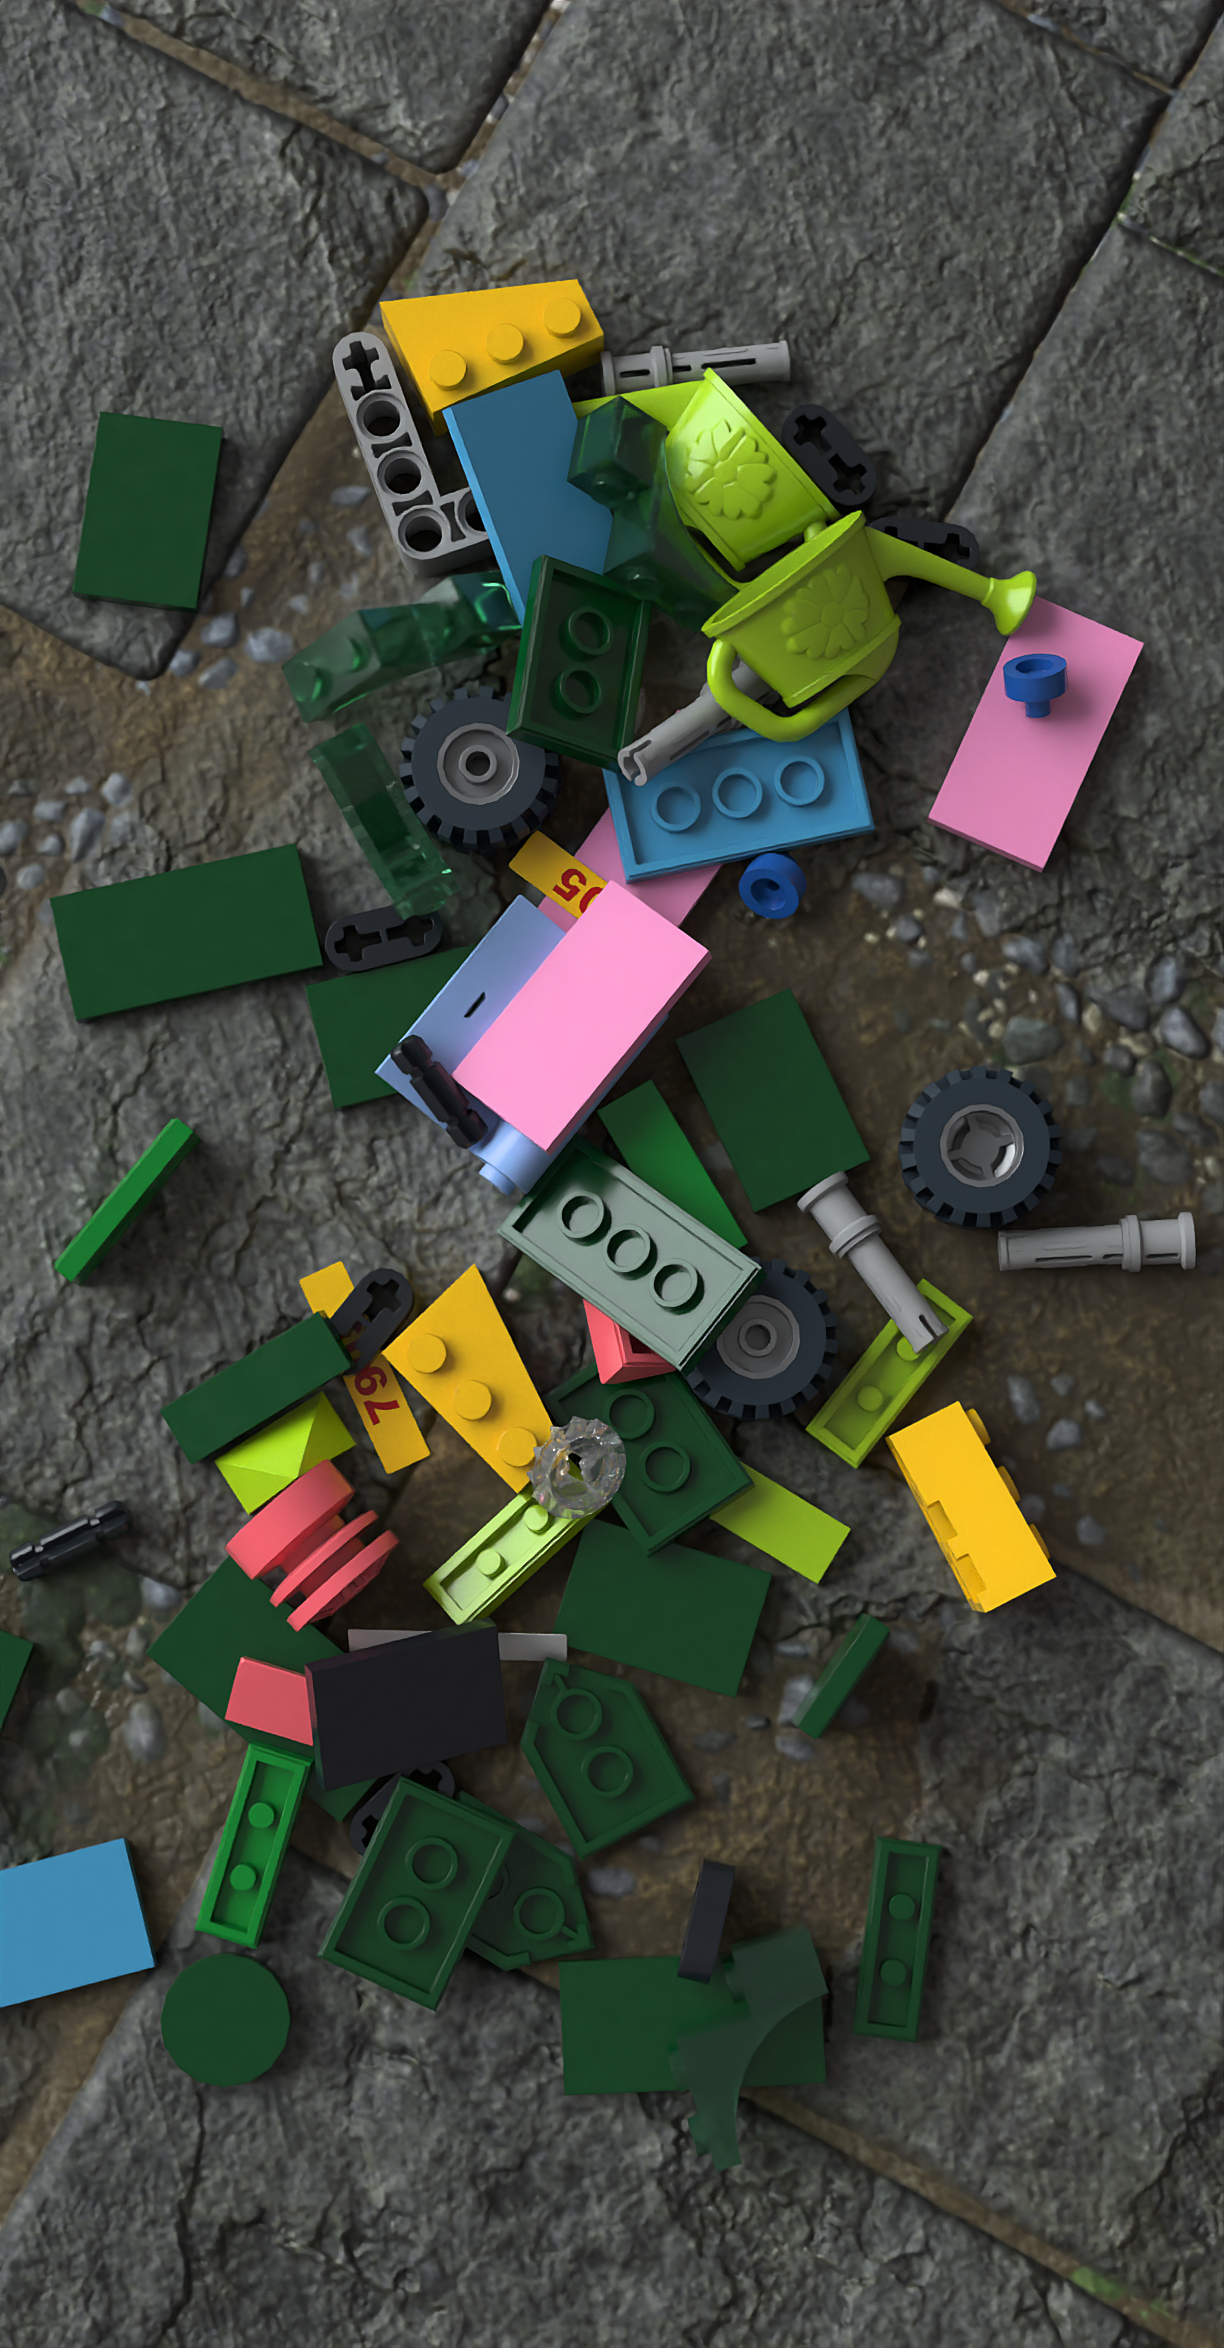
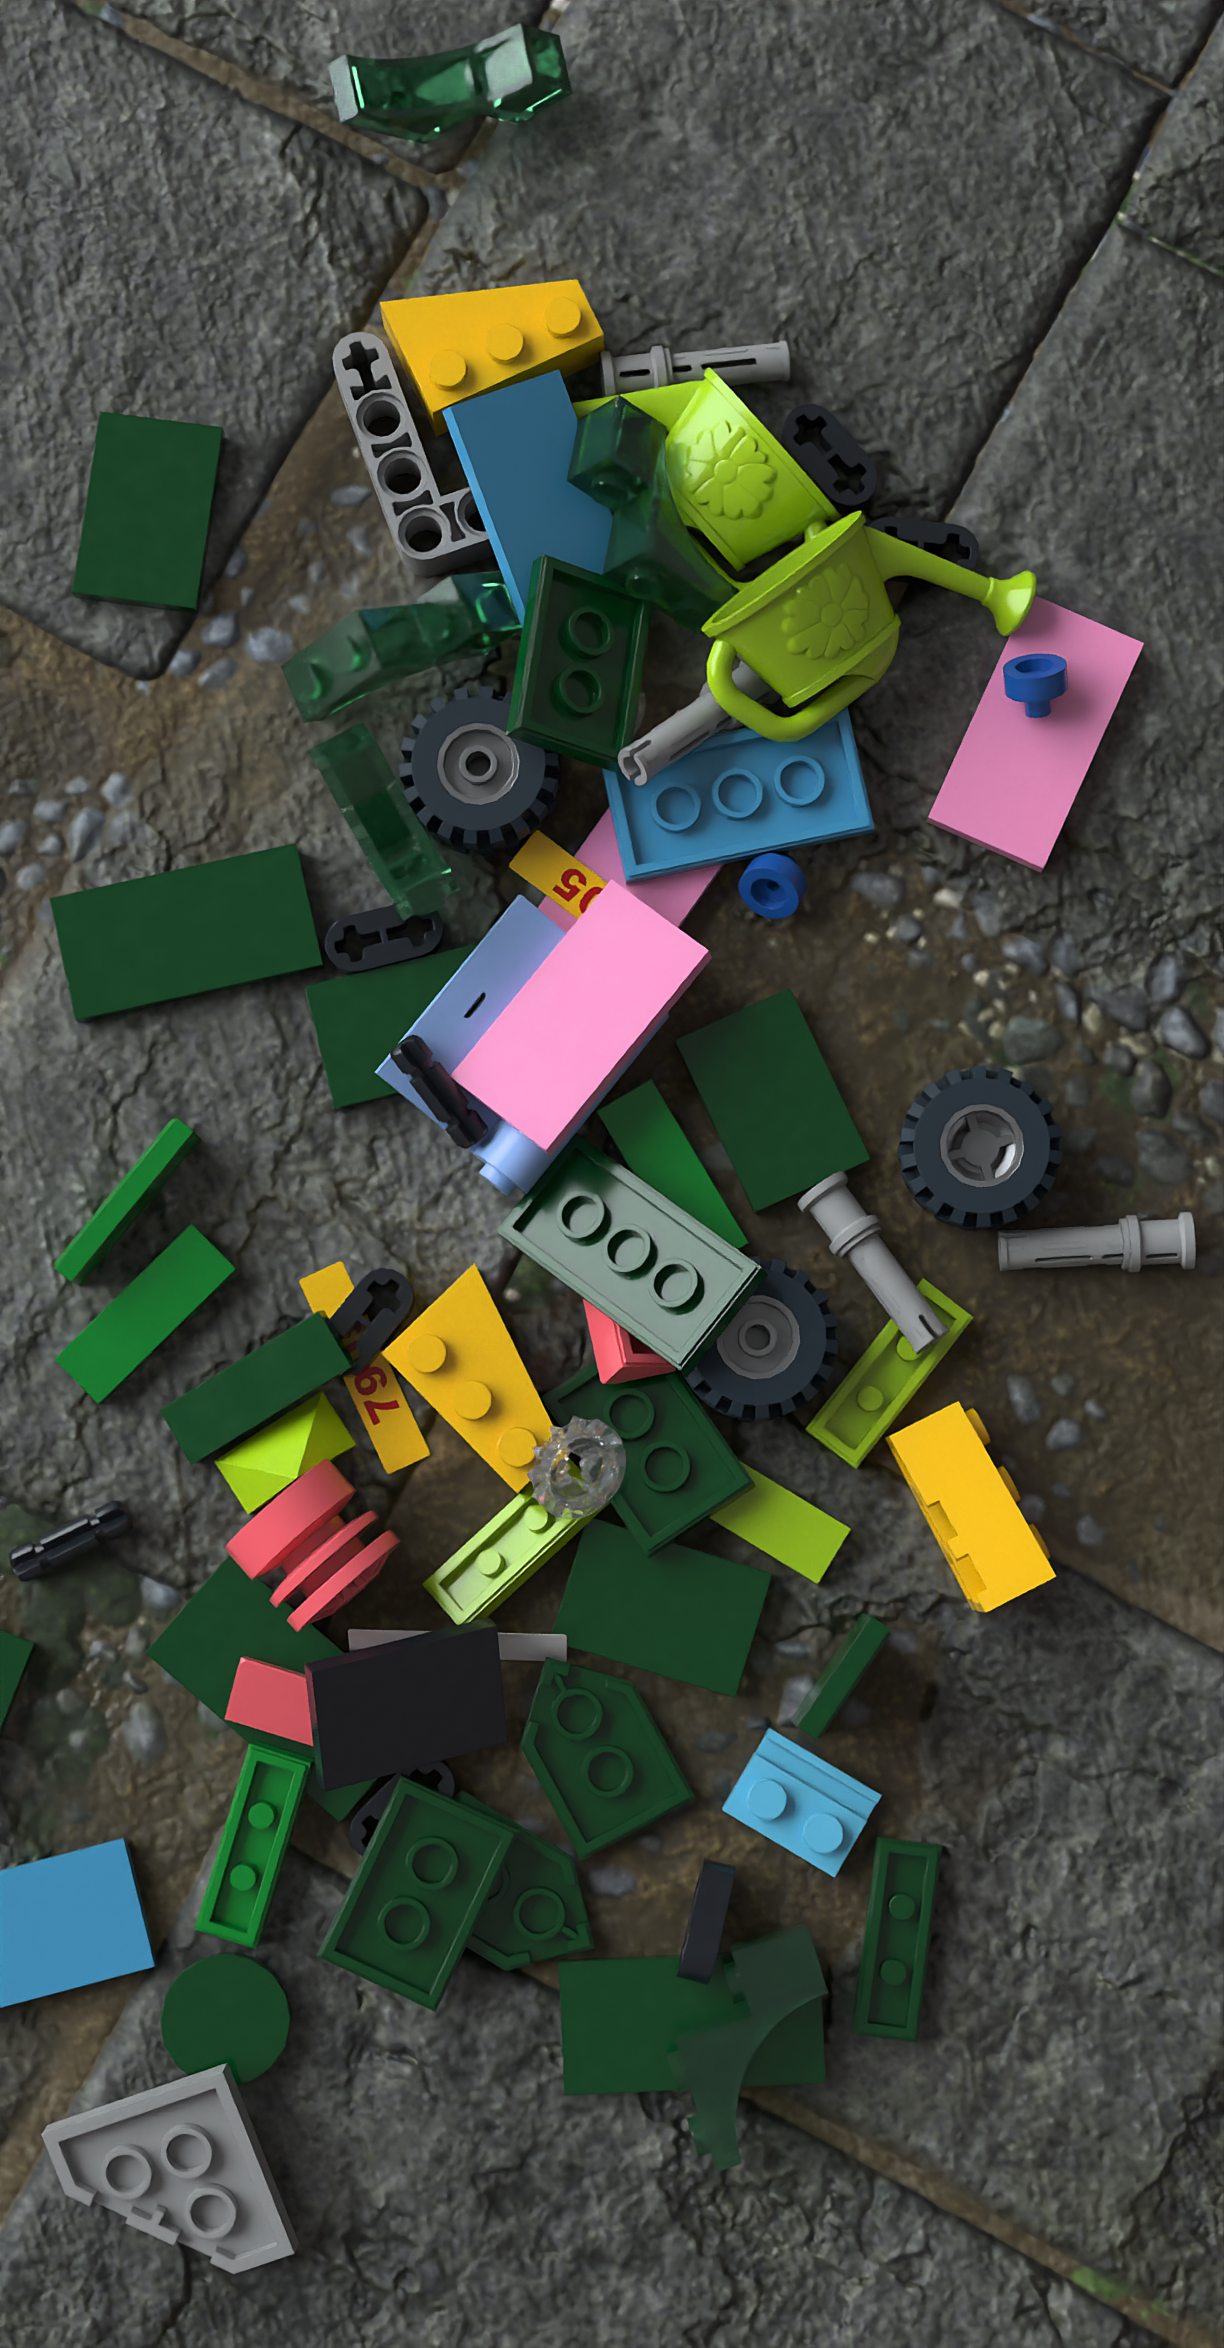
none -> light grey plate [41,2063,299,2274]
none -> green tile [54,1224,238,1405]
none -> clear green arch [328,23,573,145]
none -> medium azure plate [722,1727,882,1878]

